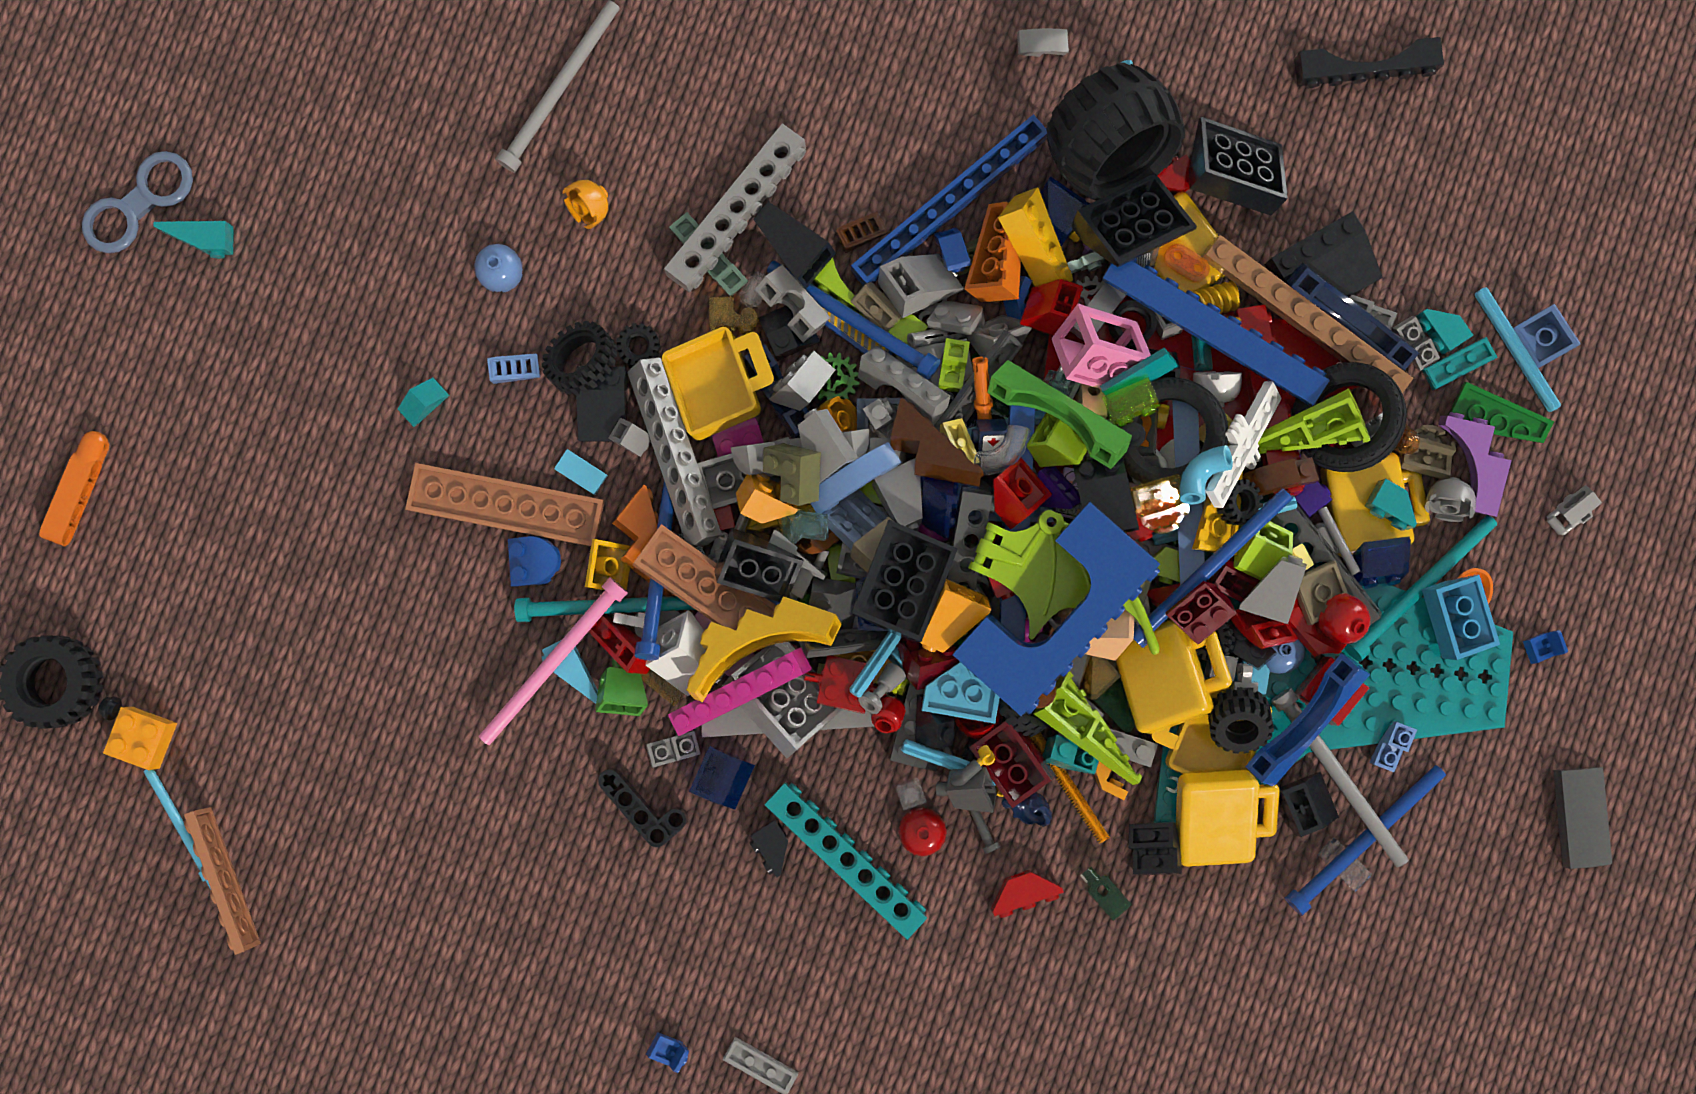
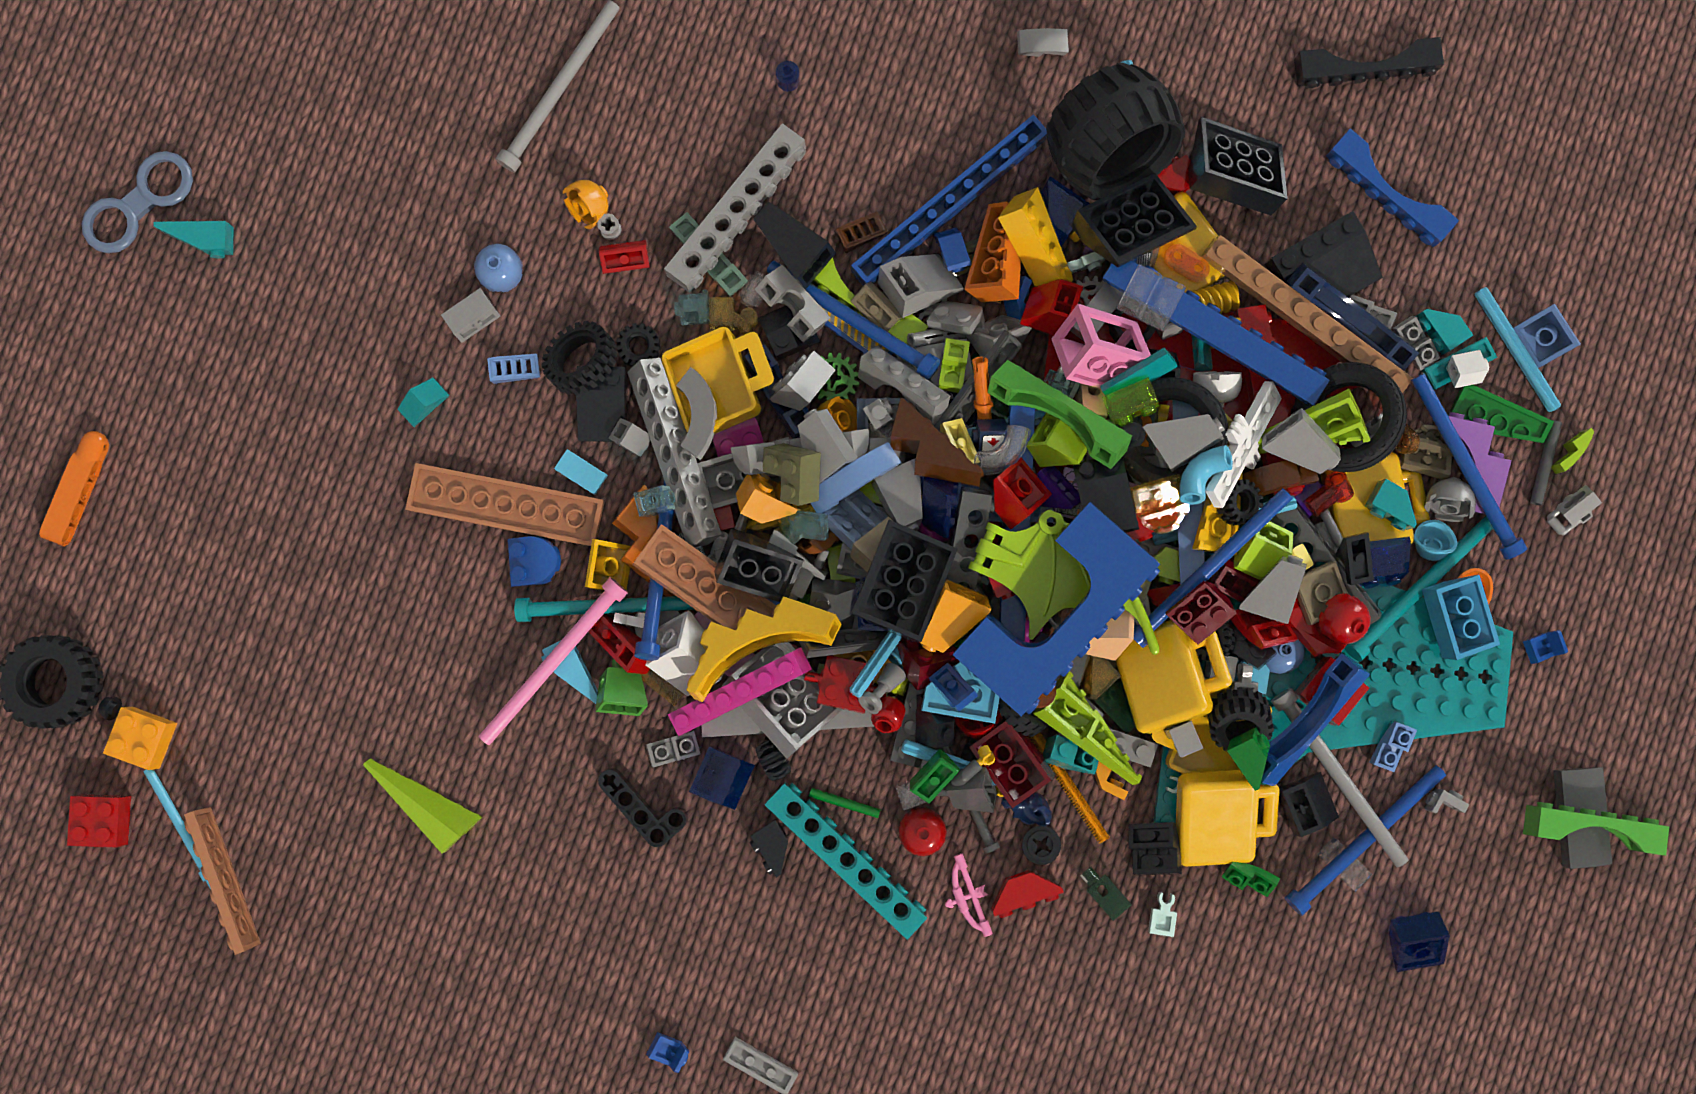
none -> red brick [67,794,131,848]
none -> lime wedge [363,759,483,854]
none -> light grey hinge [441,288,501,343]
none -> light grey bush [597,213,622,240]
none -> red slope [599,240,650,274]
none -> clear light blue brick [633,485,675,517]
none -> clear light blue brick [674,290,711,326]
none -> light grey tile [676,367,717,460]
none -> black gear [756,740,791,781]
none -> clear blue brick [776,61,800,91]
none -> green bar [809,788,881,818]
none -> green slope [910,749,960,803]
none -> blue slope [929,663,978,712]
none -> bright pink piece [945,853,993,937]
none -> black gear [1022,826,1061,865]
none -> clear slope [1117,264,1186,332]
none -> light grey slope [1143,414,1225,472]
none -> light aqua plate [1148,892,1177,937]
none -> light grey panel [1164,721,1203,757]
none -> green slope [1221,862,1280,897]
none -> green slope [1227,727,1270,791]
none -> light grey slope [1262,408,1341,474]
none -> clear red piece [1303,471,1354,517]
none -> blue arch [1326,128,1459,247]
none -> black slope [1335,532,1374,585]
none -> clear blue slope [1389,911,1450,972]
none -> blue piece [1411,373,1528,560]
none -> medium azure helmet [1414,520,1457,561]
none -> light grey bracket [1425,788,1469,813]
none -> white brick [1446,350,1489,388]
none -> bright green arch [1523,802,1669,856]
none -> dark grey piece [1530,420,1562,506]
none -> lime slope [1551,428,1594,474]

